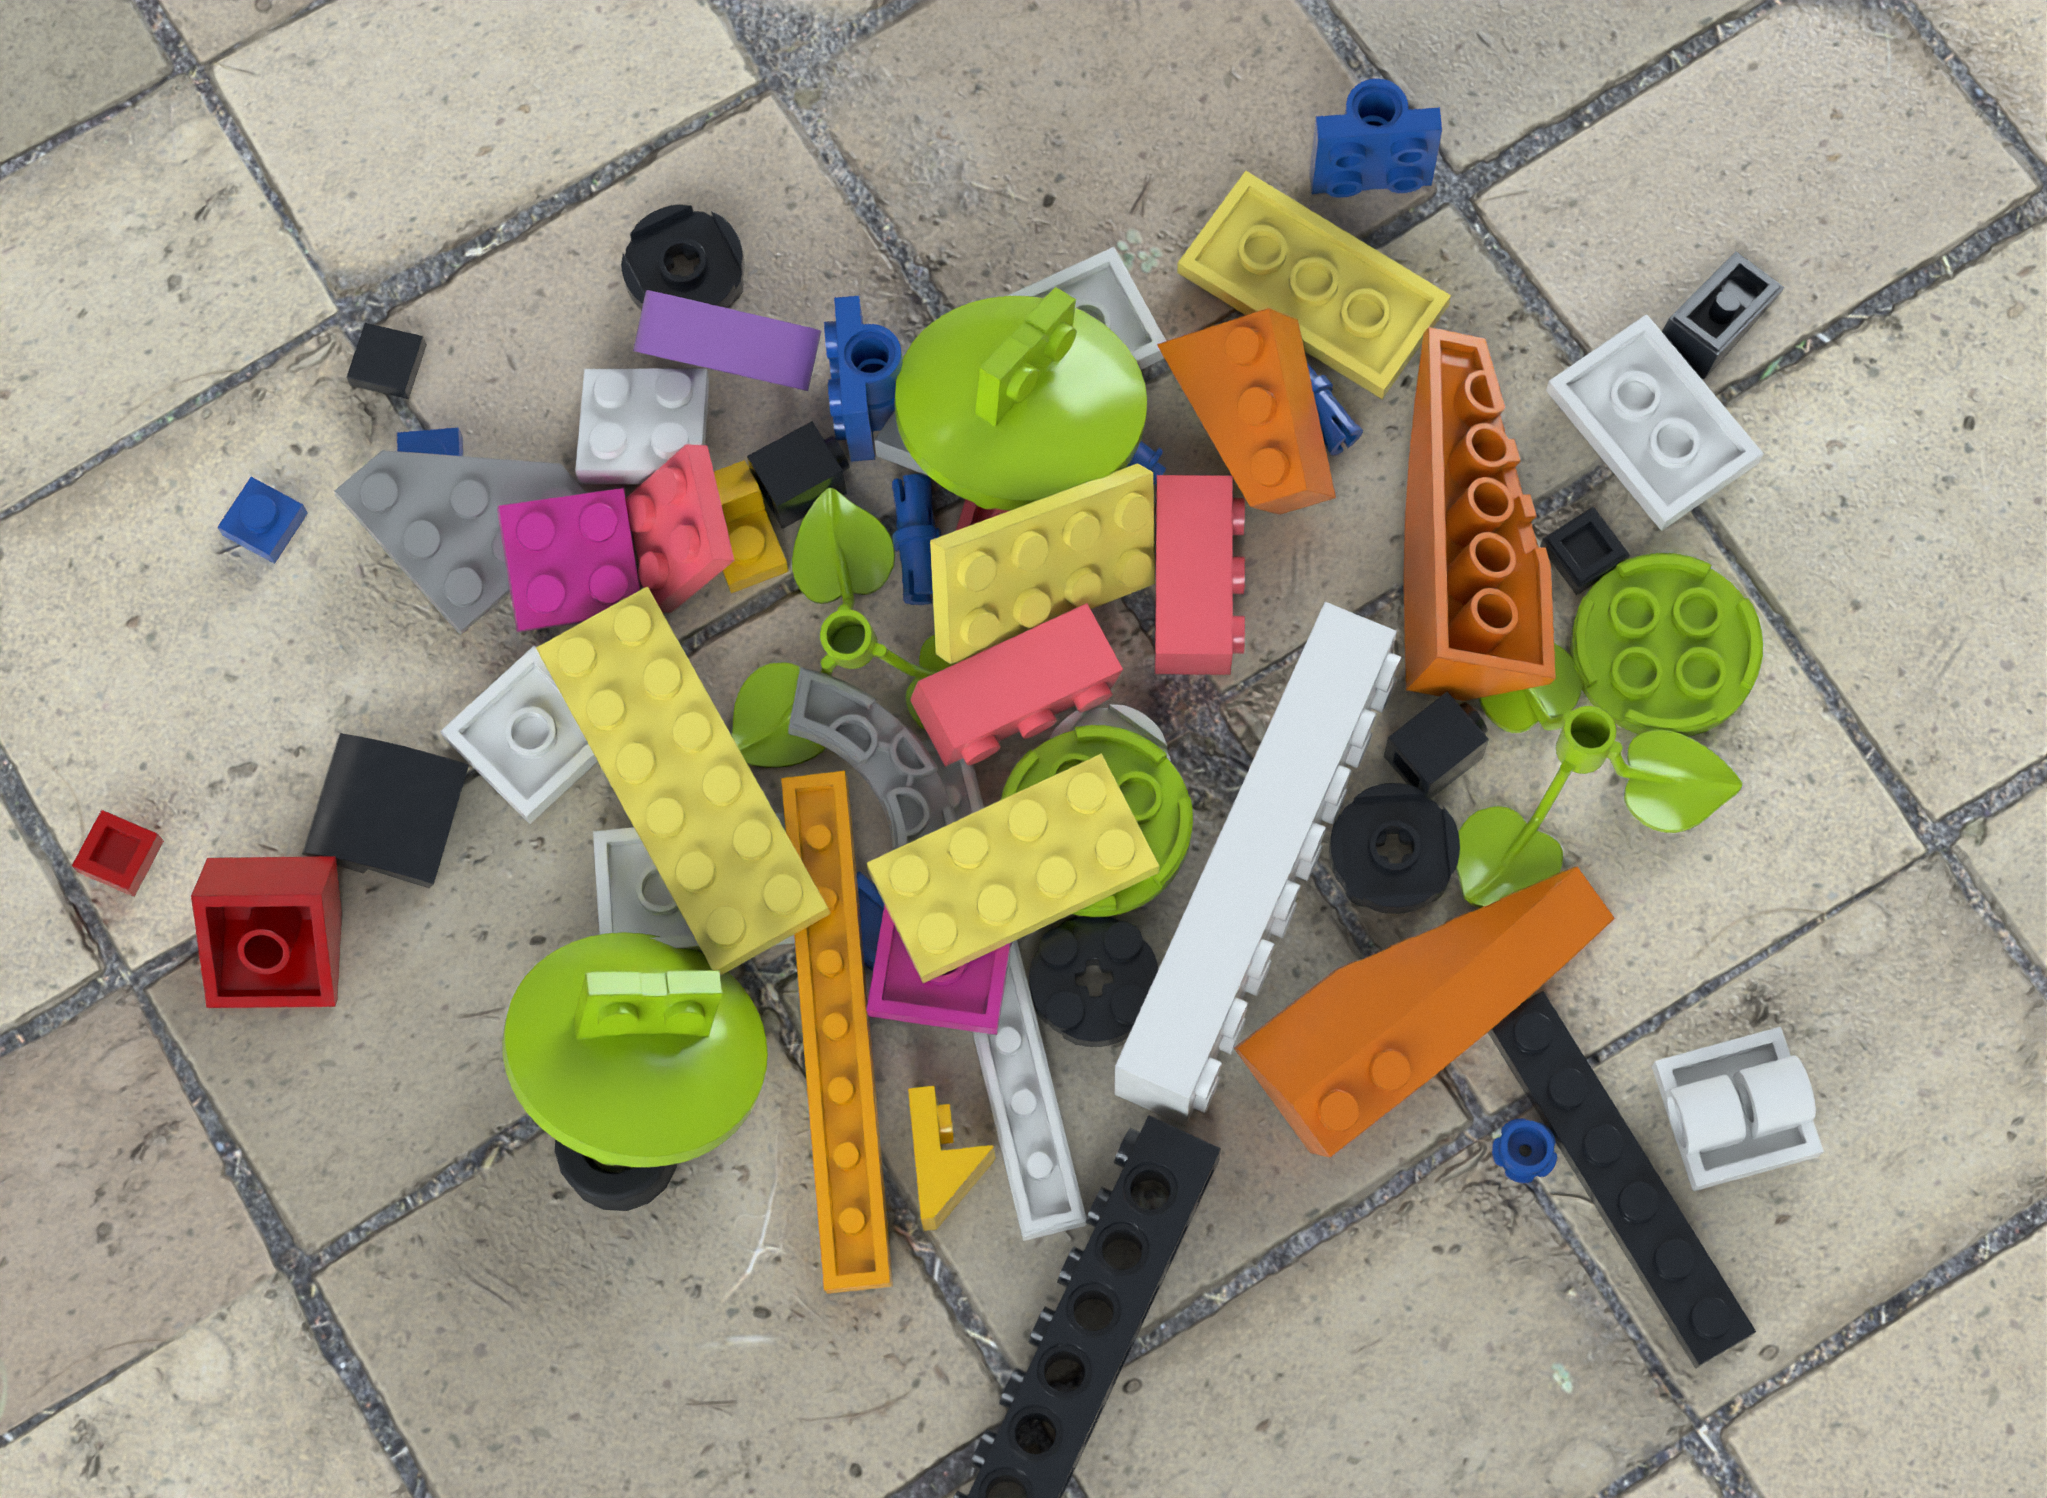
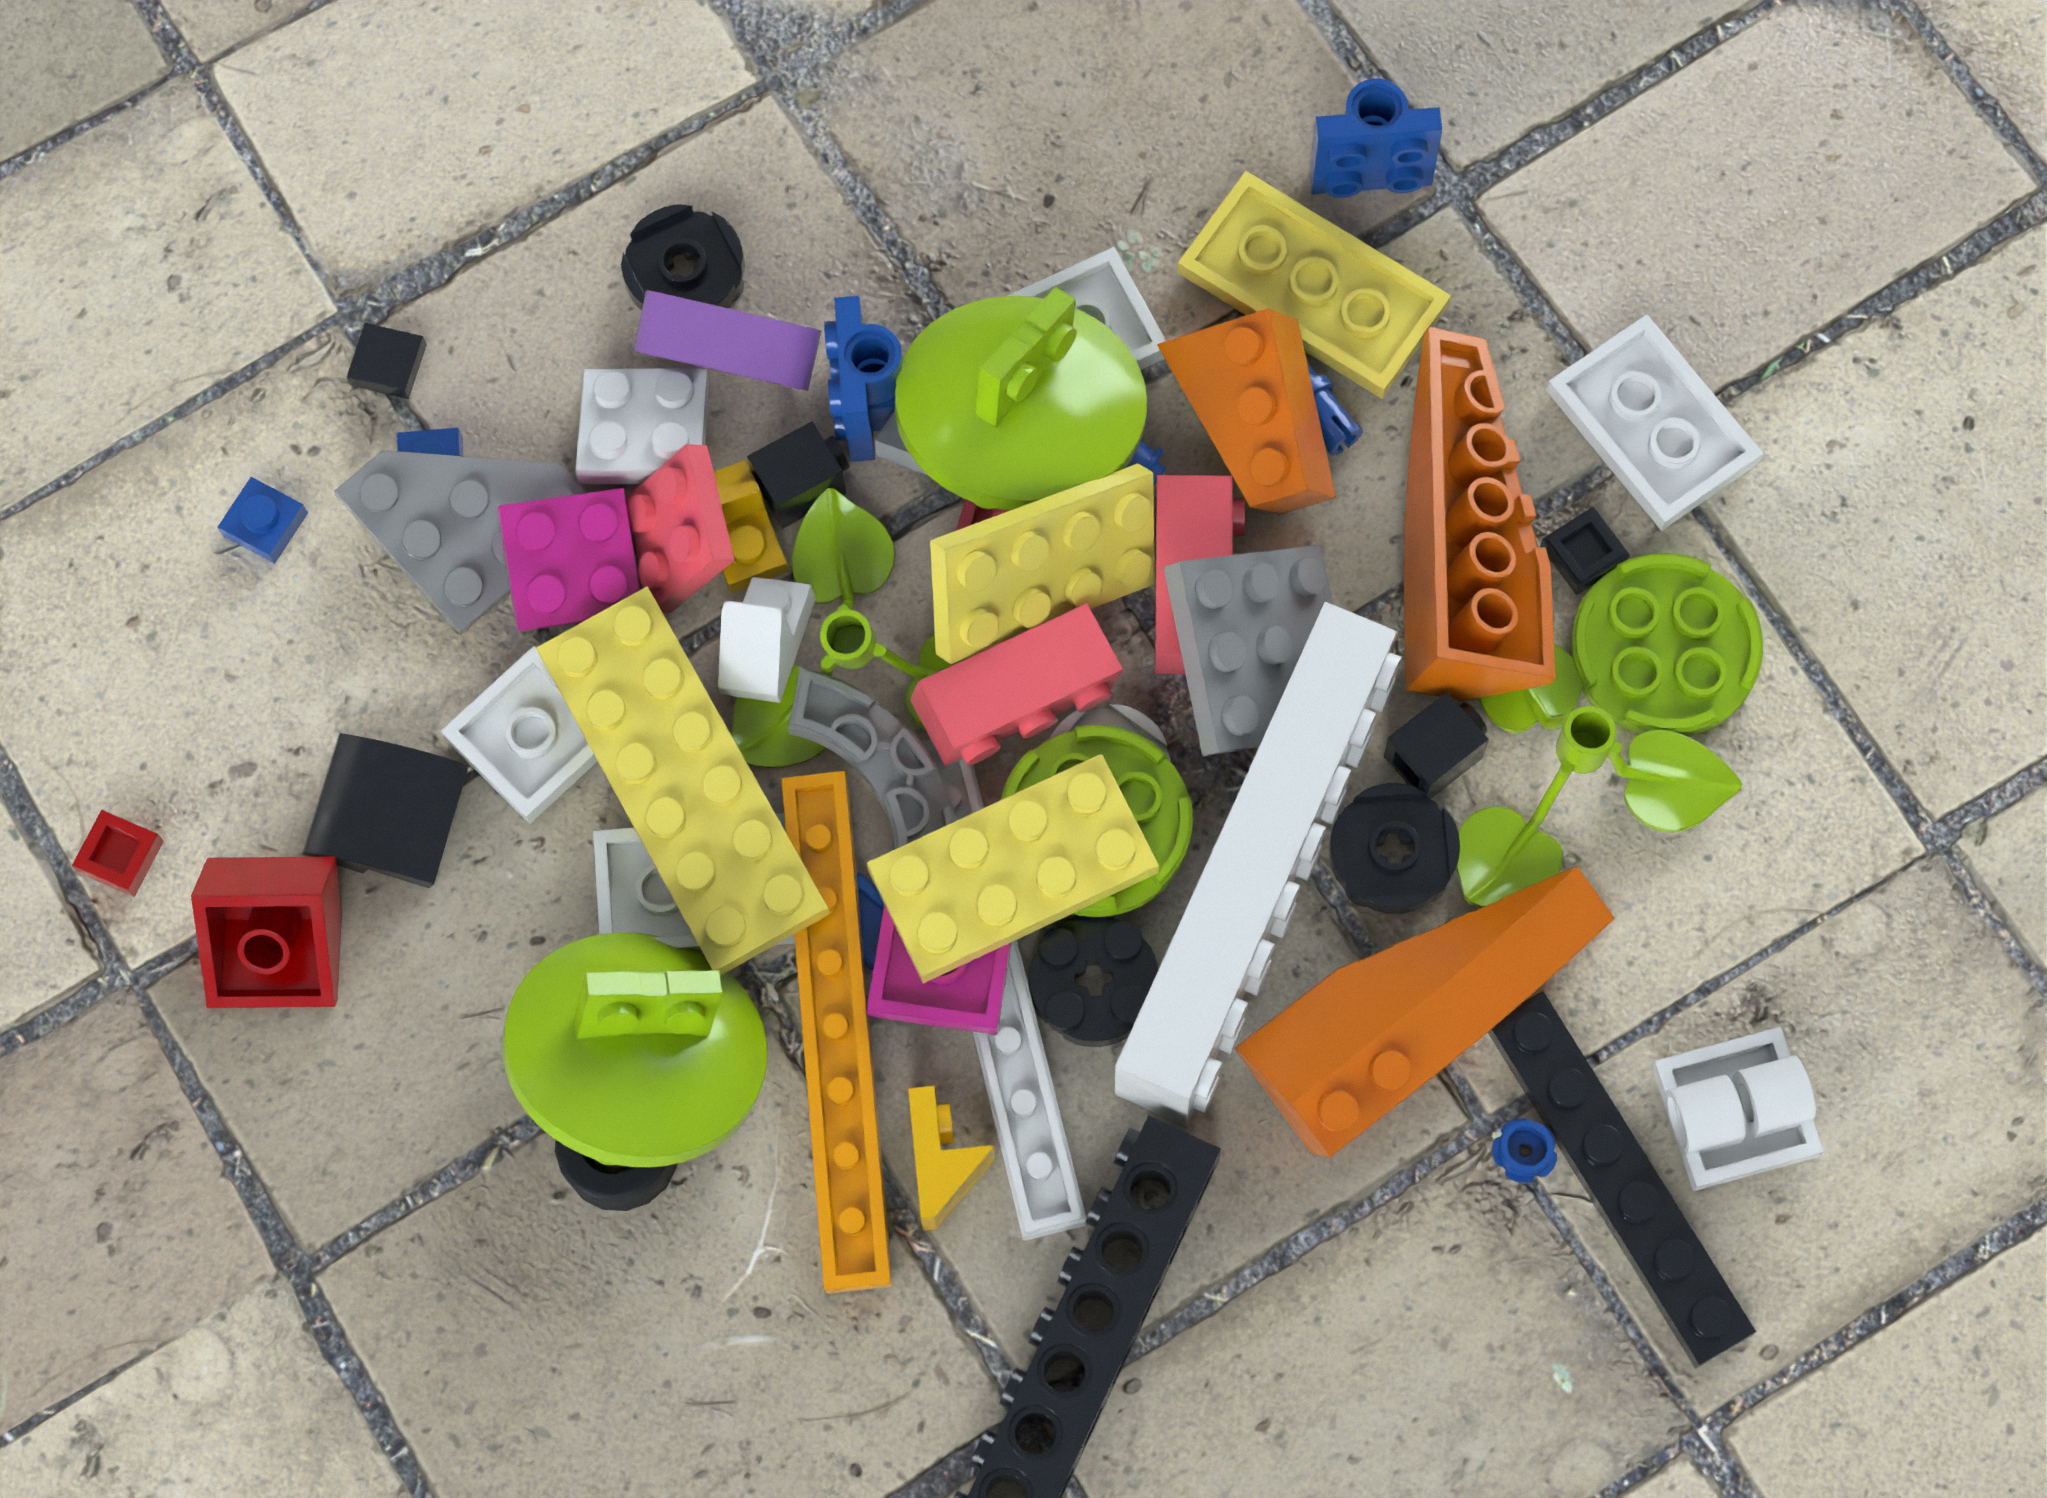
blue pin [892,474,942,605] -> none
black slope [1662,252,1785,379] -> none
none -> white slope [718,577,816,703]
none -> light grey plate [1163,545,1333,756]

